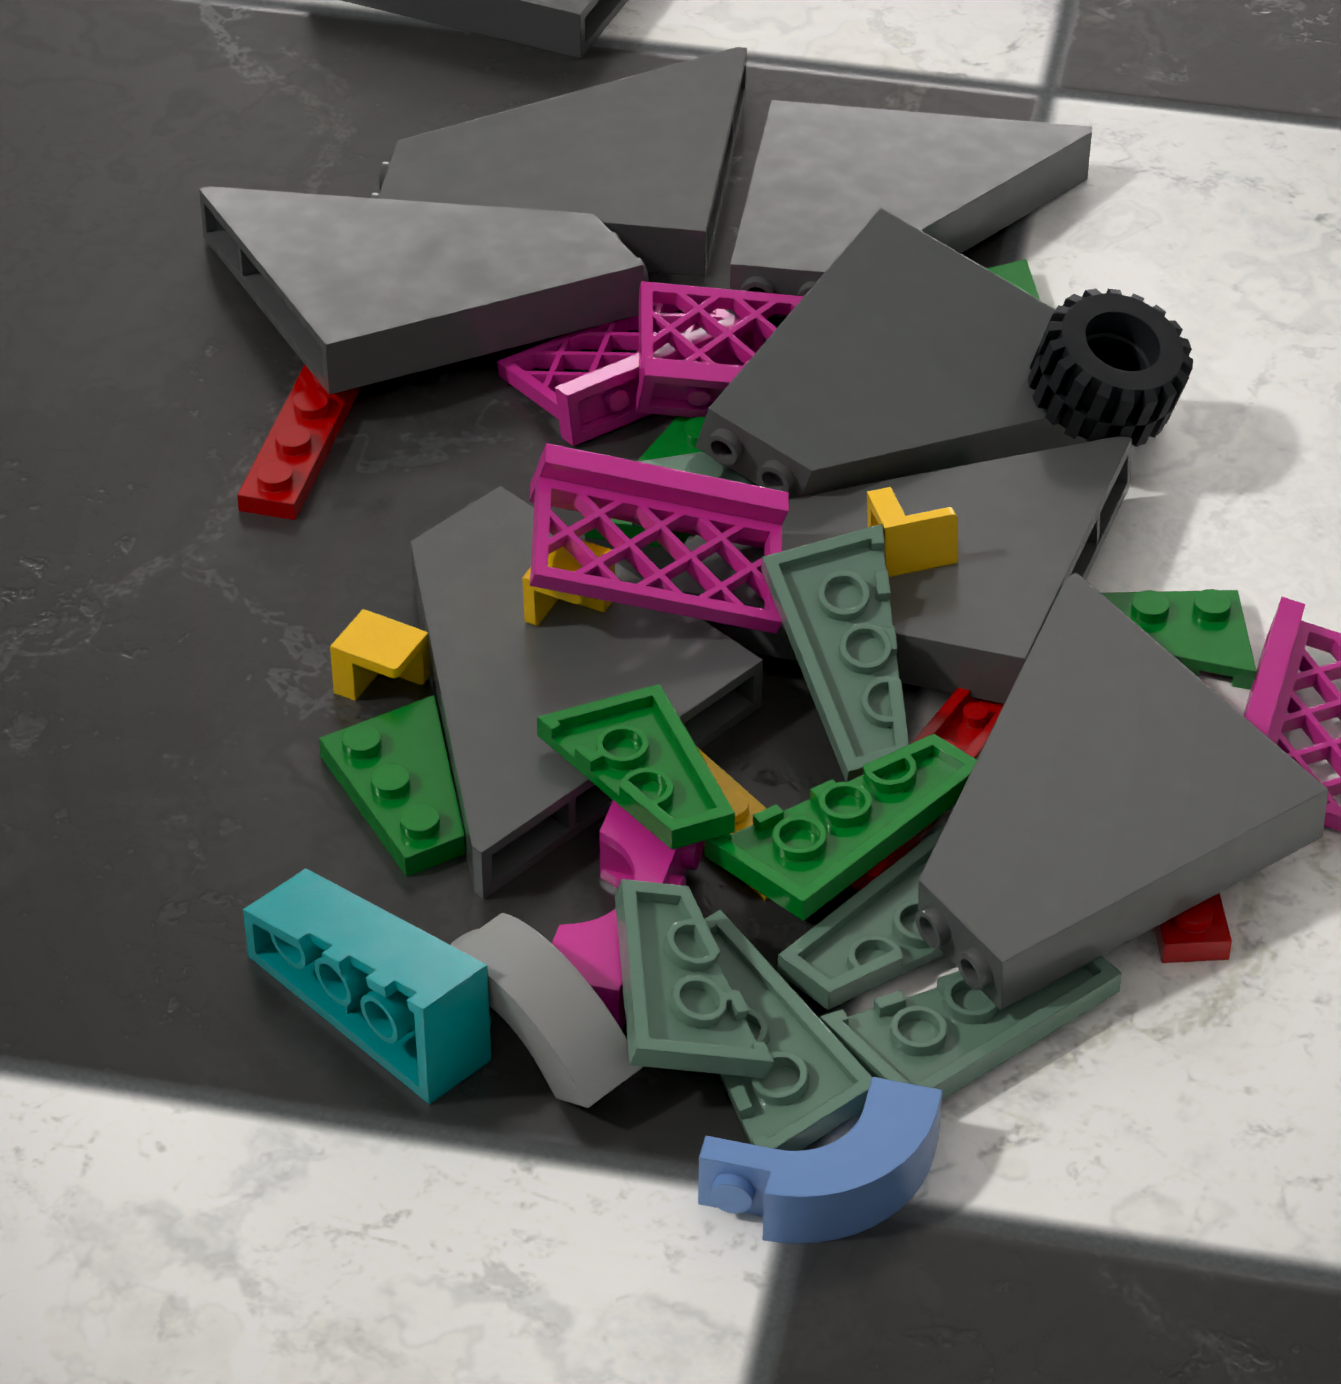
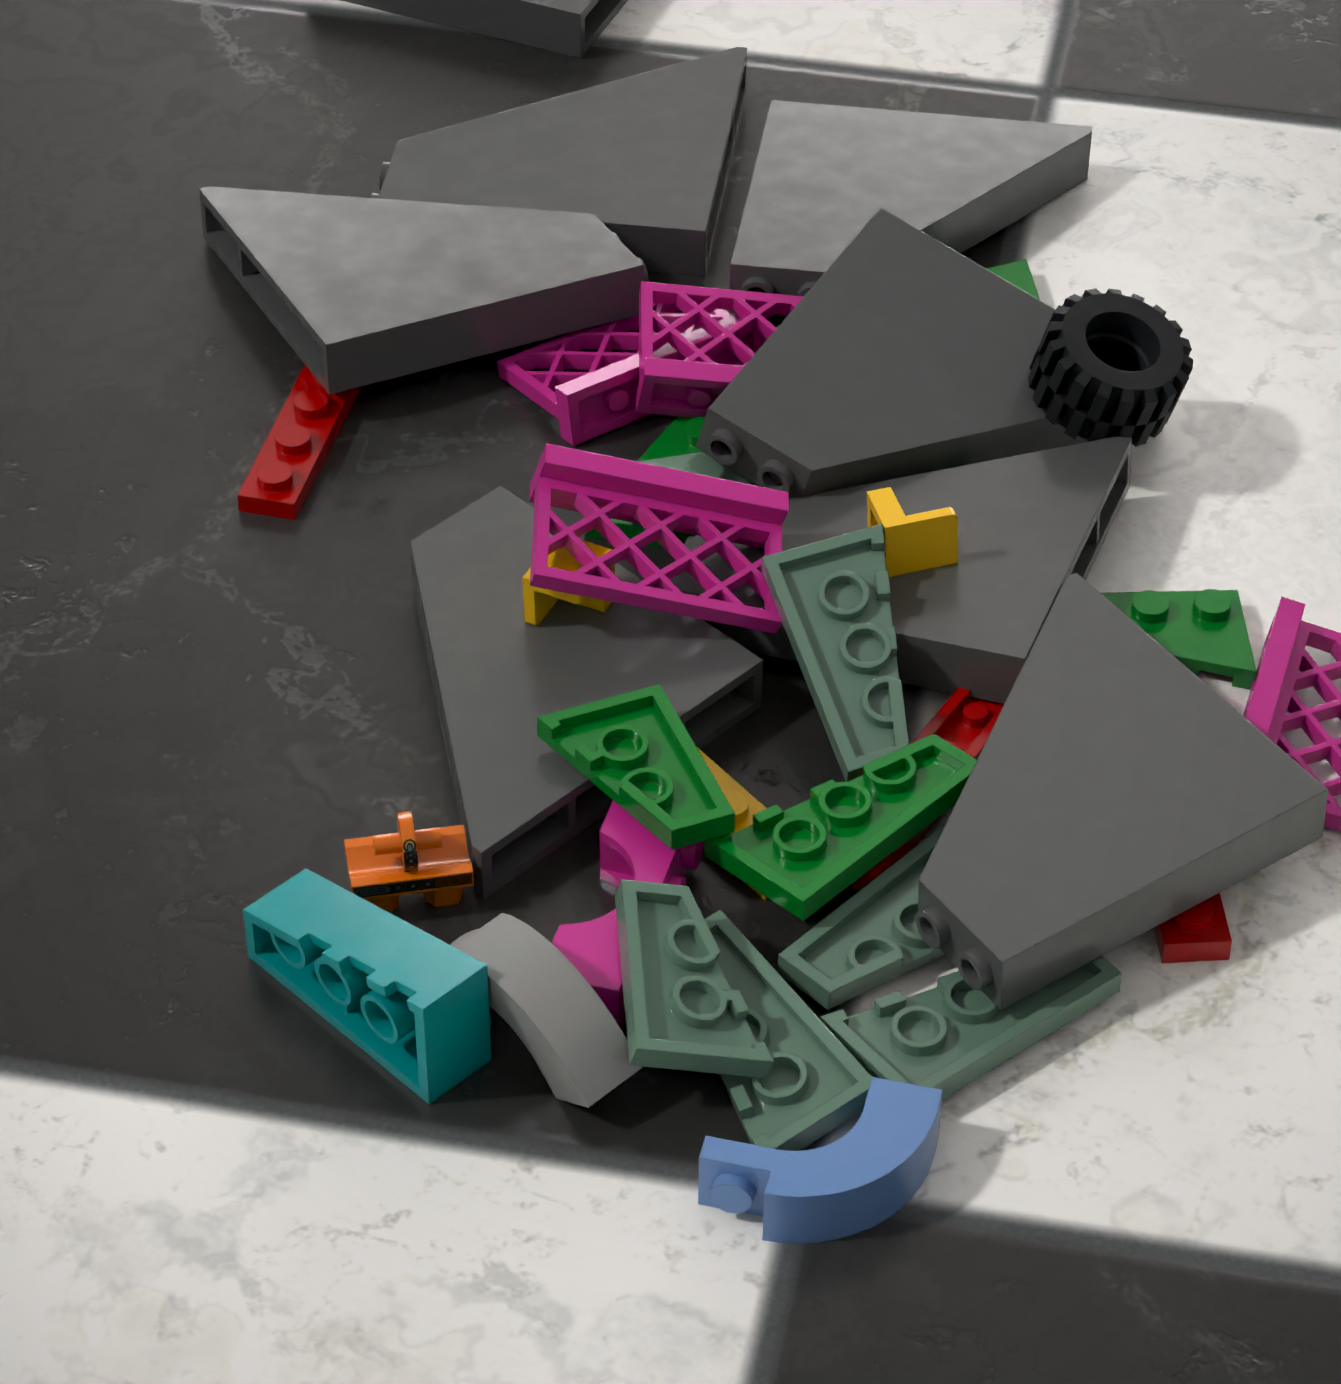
green wing [319,695,465,877] -> none
yellow panel [330,609,431,701] -> none
none -> orange hips [344,811,474,913]

